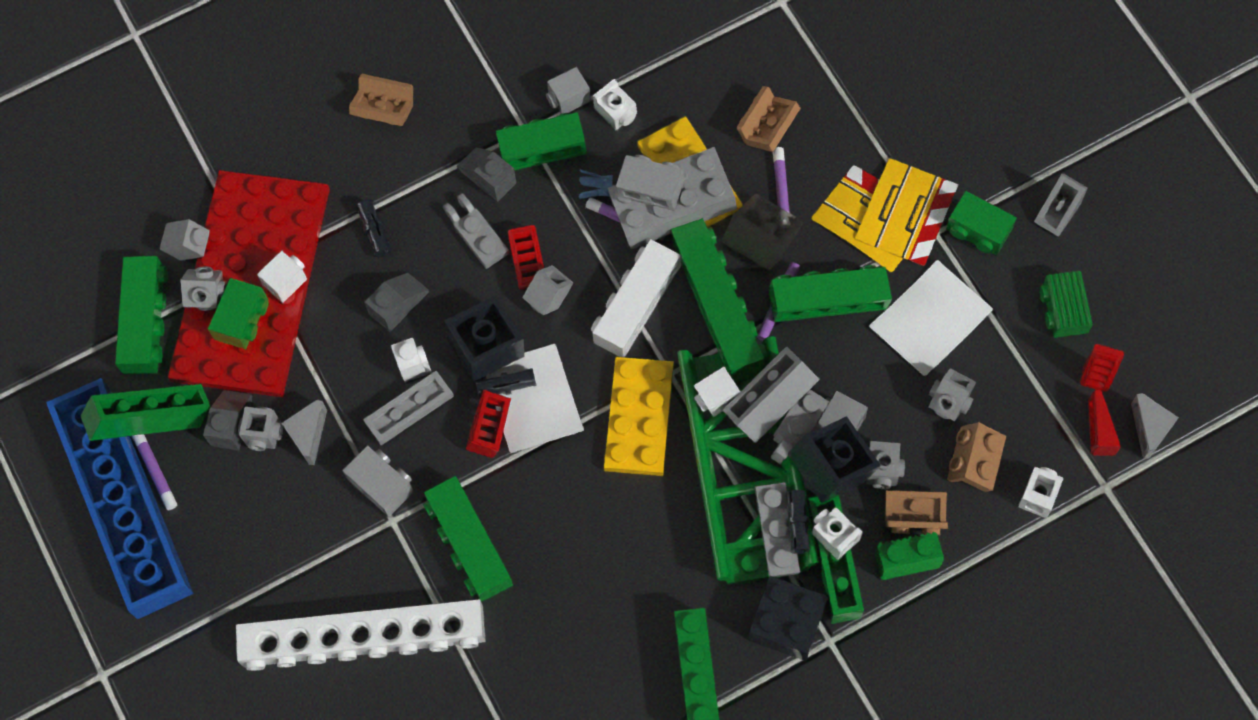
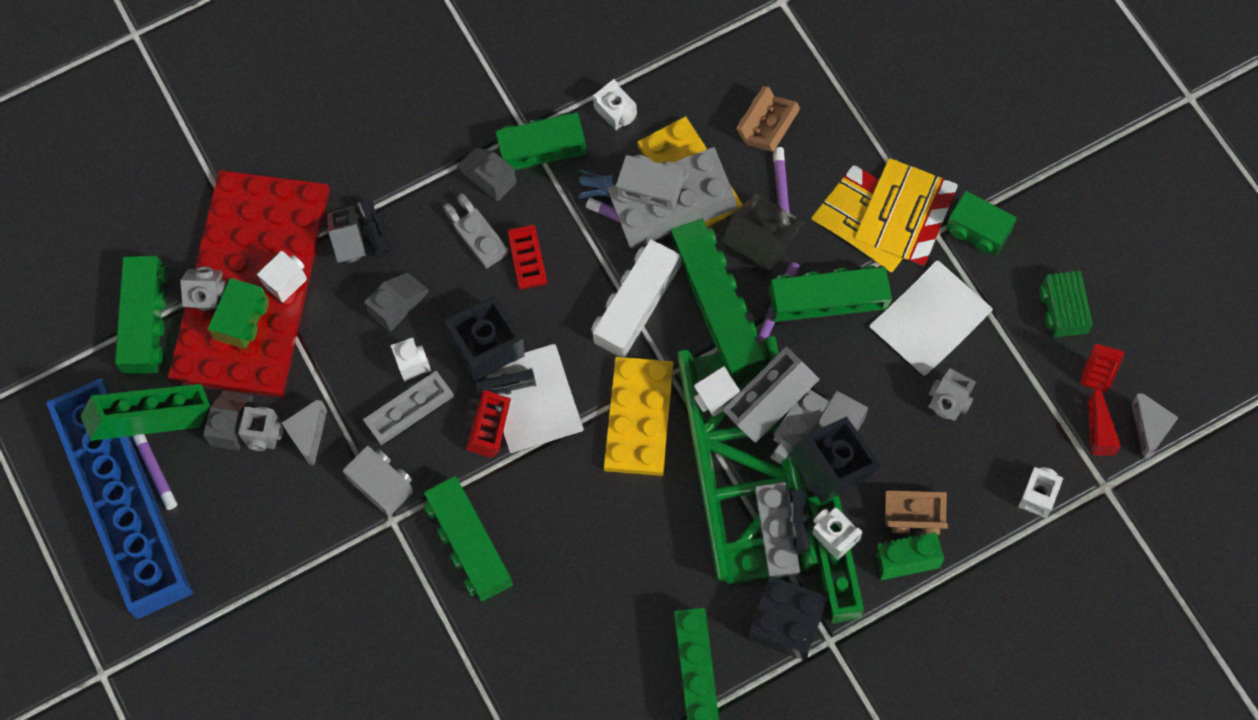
light grey brick [160,219,210,260] -> none
white brick [236,599,486,671] -> none
medium nougat bracket [349,74,413,126] -> none
light grey brick [522,265,573,315] -> none
light grey brick [546,67,591,114] -> none
light grey brick [866,441,905,489] -> none
medium nougat bracket [947,422,1006,492] -> none
light grey slope [1034,173,1087,236] -> none
none -> dark grey slope [327,206,366,263]

